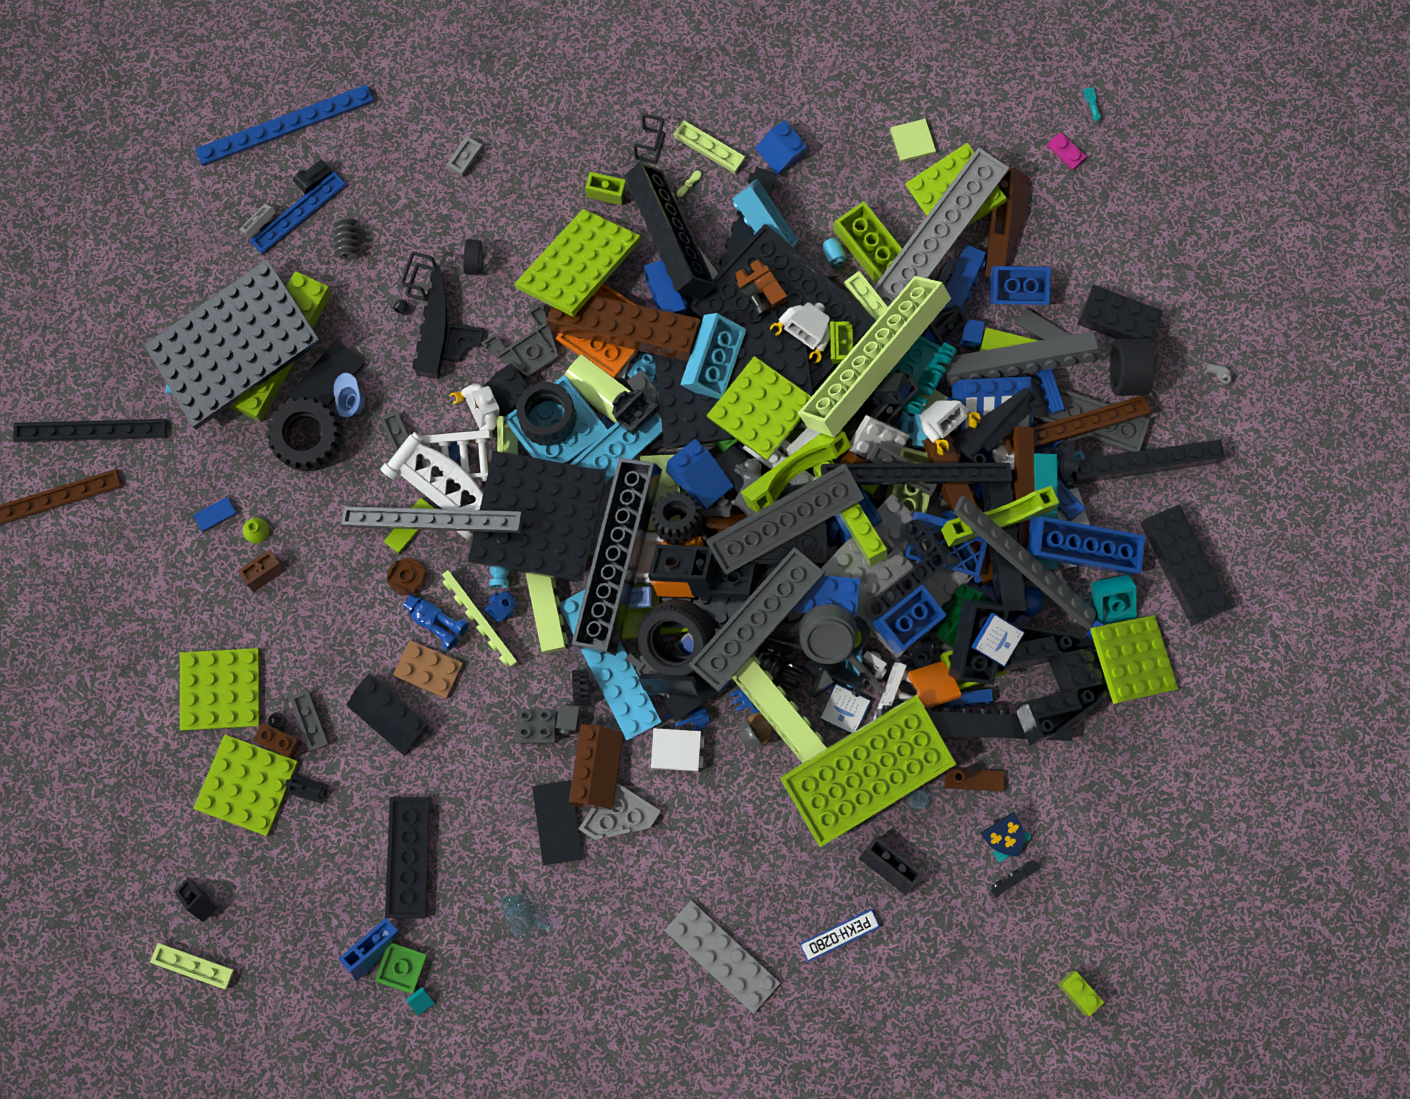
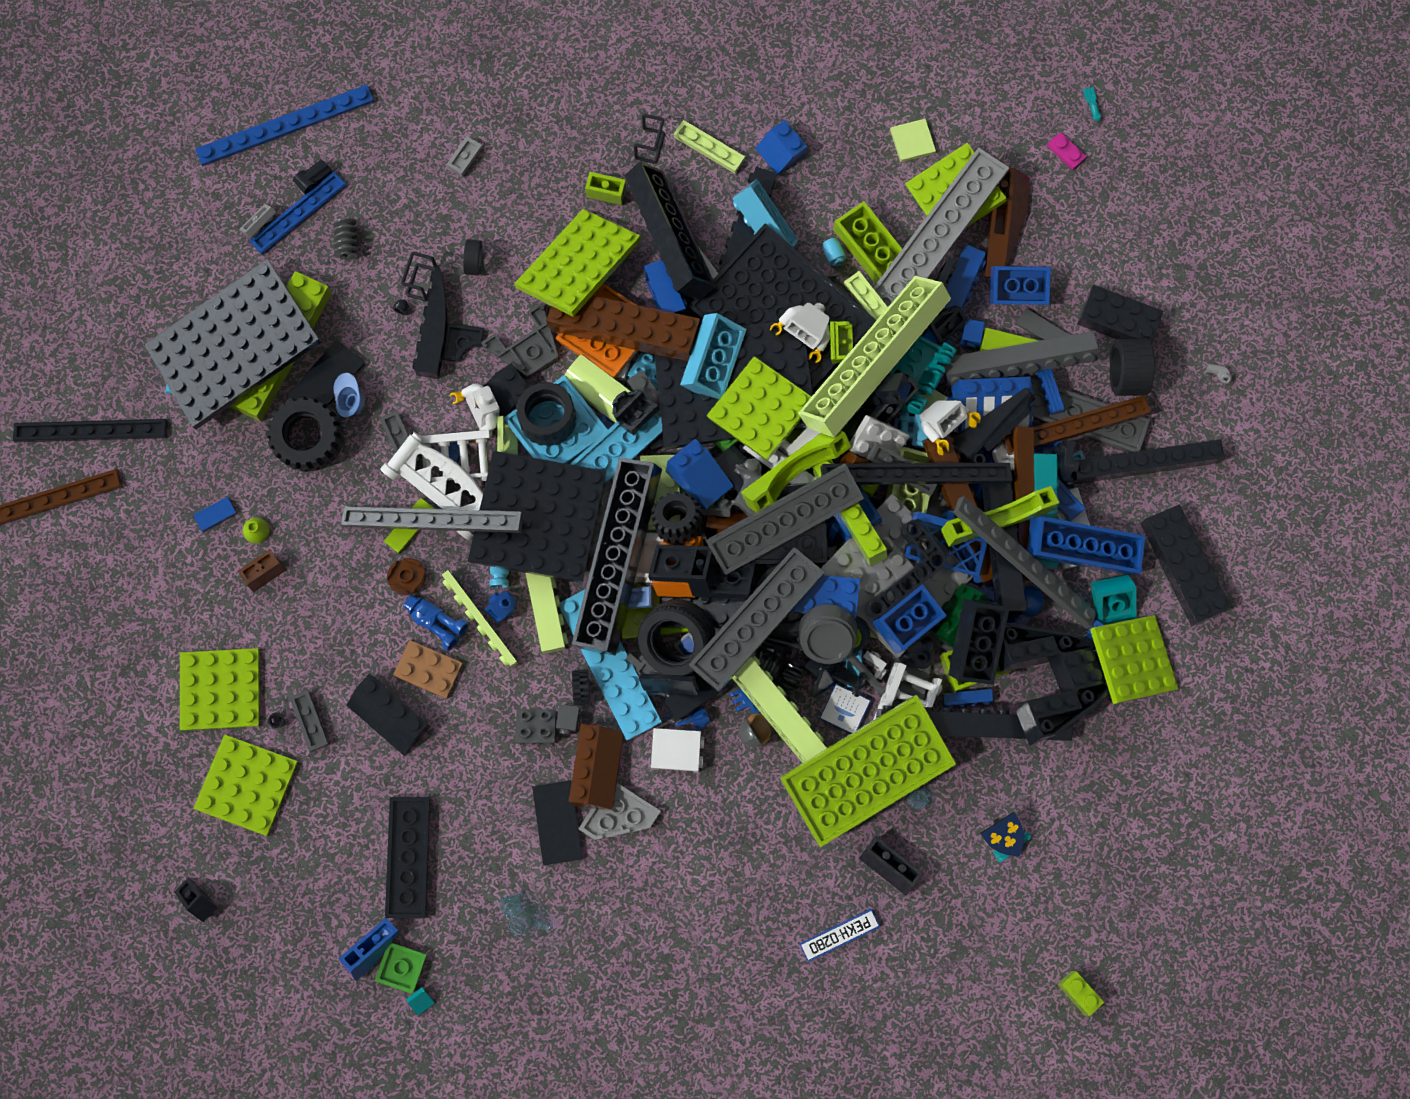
yellowish green plate [150,943,235,990] -> none
reddish brown brick [253,723,302,759] -> none
black hinge [285,774,329,804] -> none
light grey plate [664,901,780,1014] -> none
yellowish green piece [676,171,701,198] -> none
dark orange hips [735,259,788,317] -> none
orange slope [908,661,961,708] -> none
reddish brown piece [944,769,1004,792] -> none
white tile [972,613,1025,667] -> none
black hinge [988,860,1039,899] -> none

